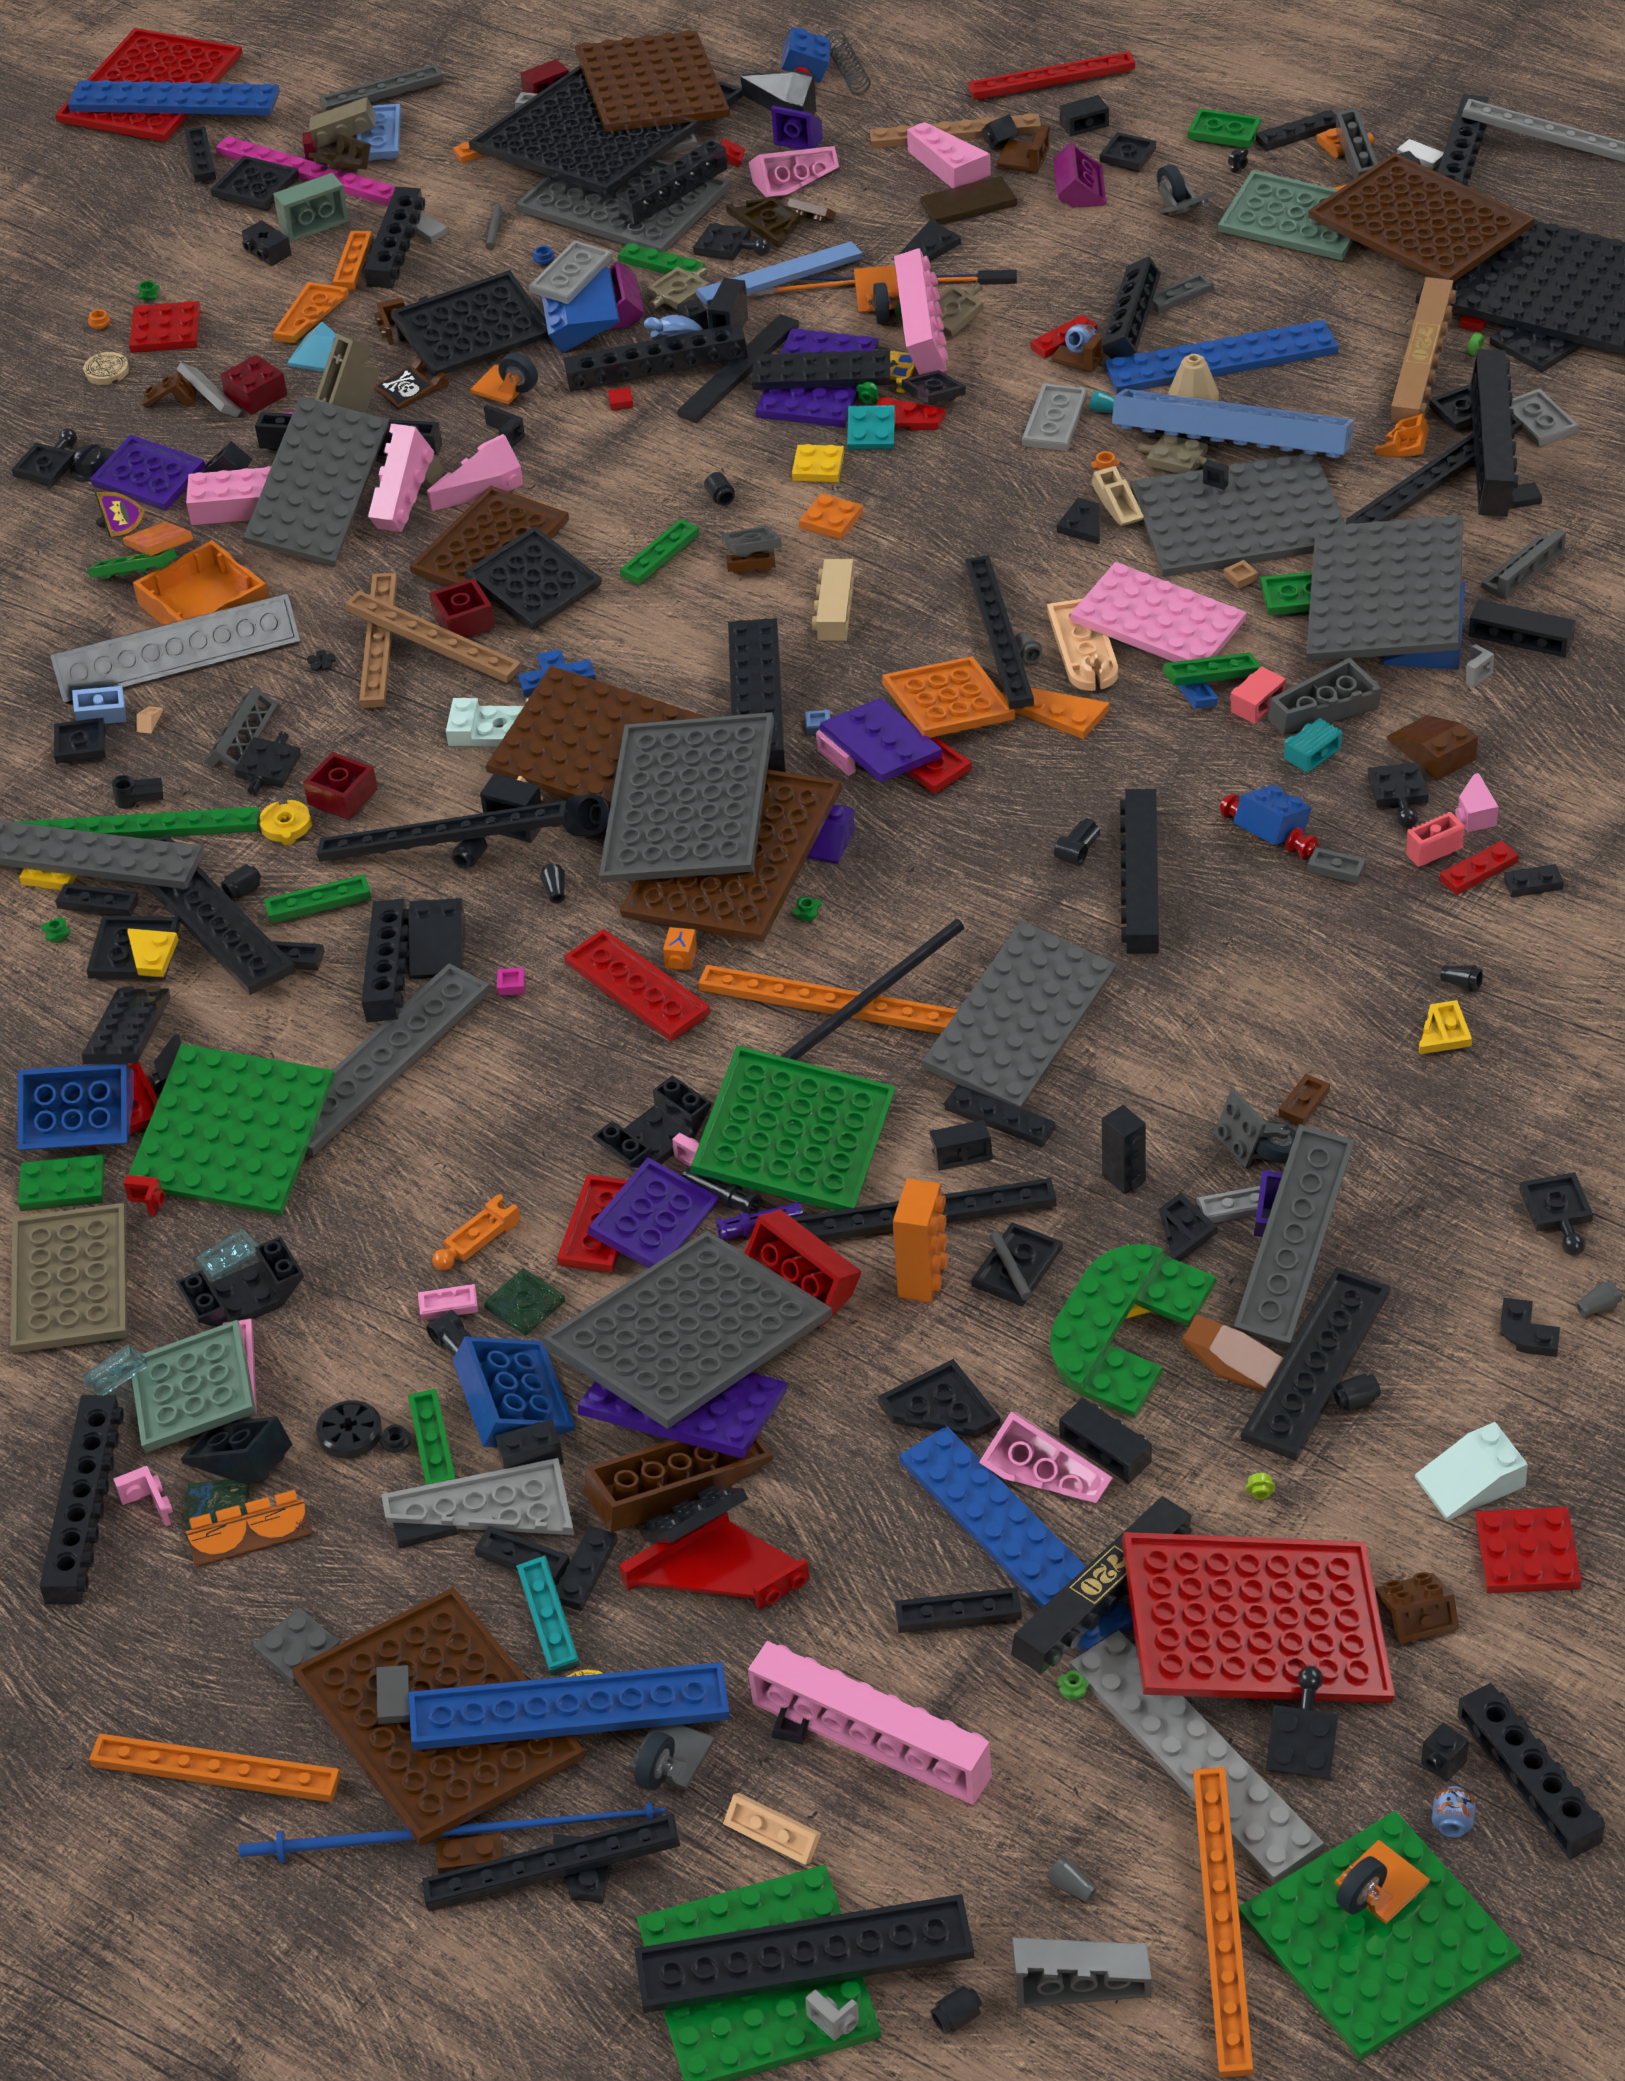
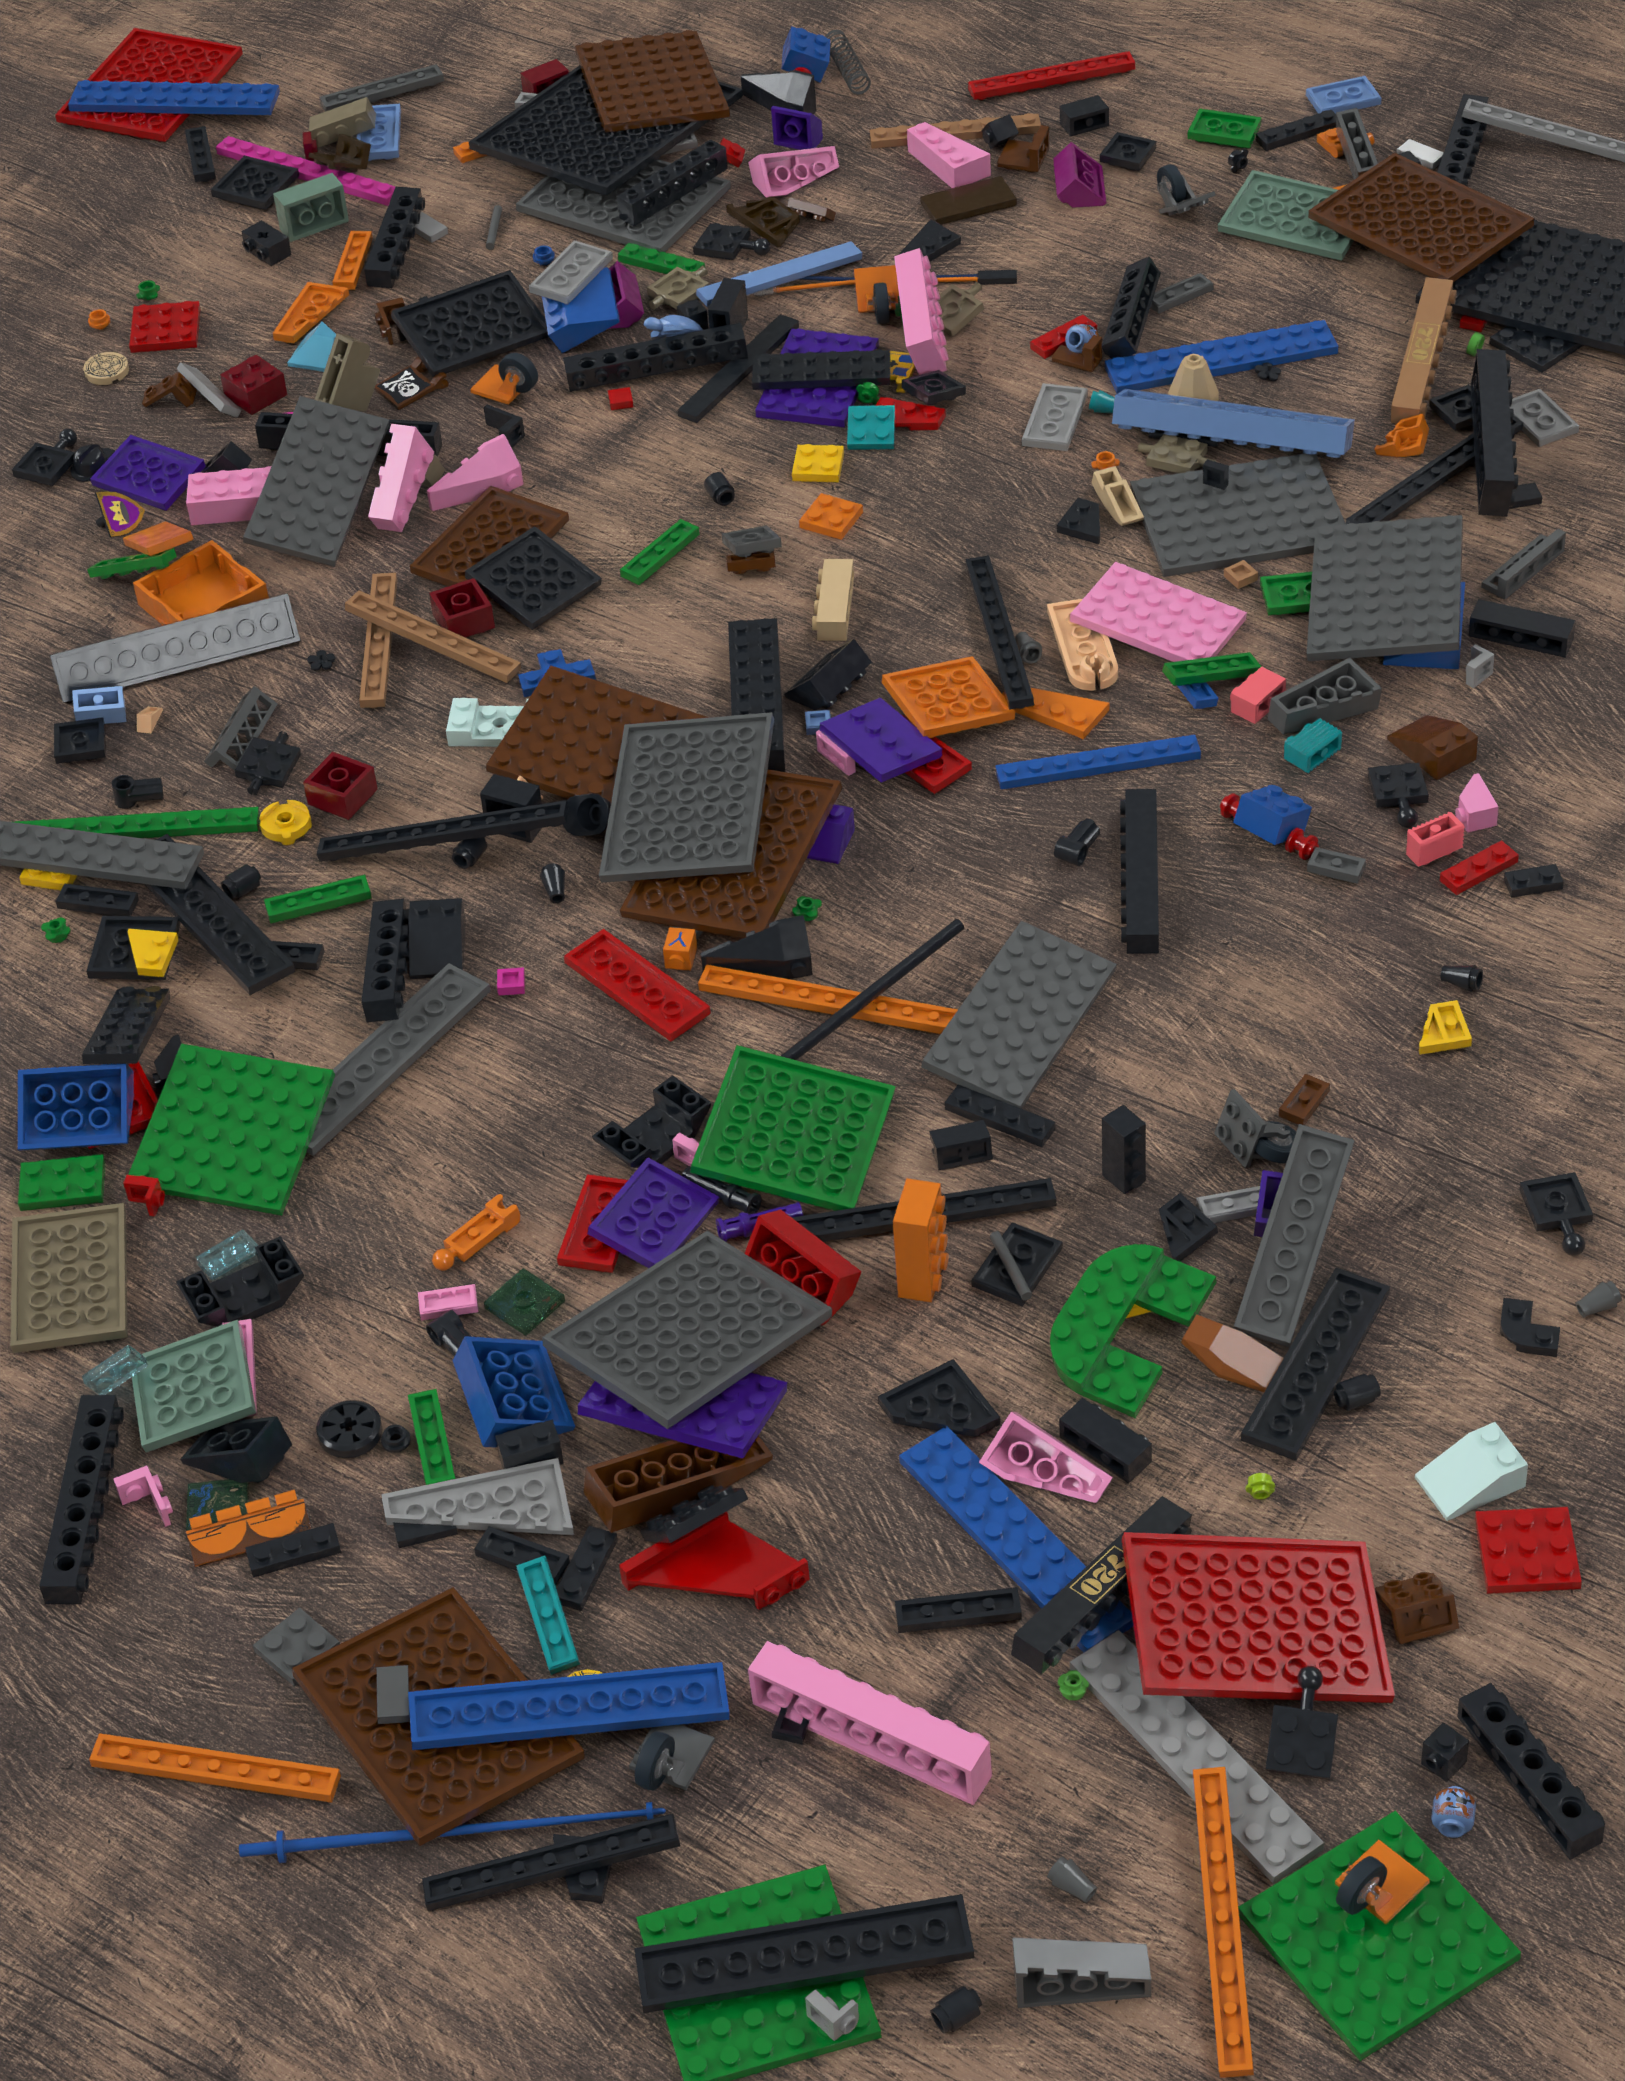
reddish brown plate [437,1834,503,1874] -> none
light nougat plate [723,1793,821,1865] -> none
none -> black plate [245,1523,341,1578]
none -> black wedge [700,915,813,979]
none -> black slope [784,639,872,710]
none -> blue plate [995,735,1201,789]
none -> black plant [1254,362,1281,381]
none -> medium blue tile [1306,76,1381,114]

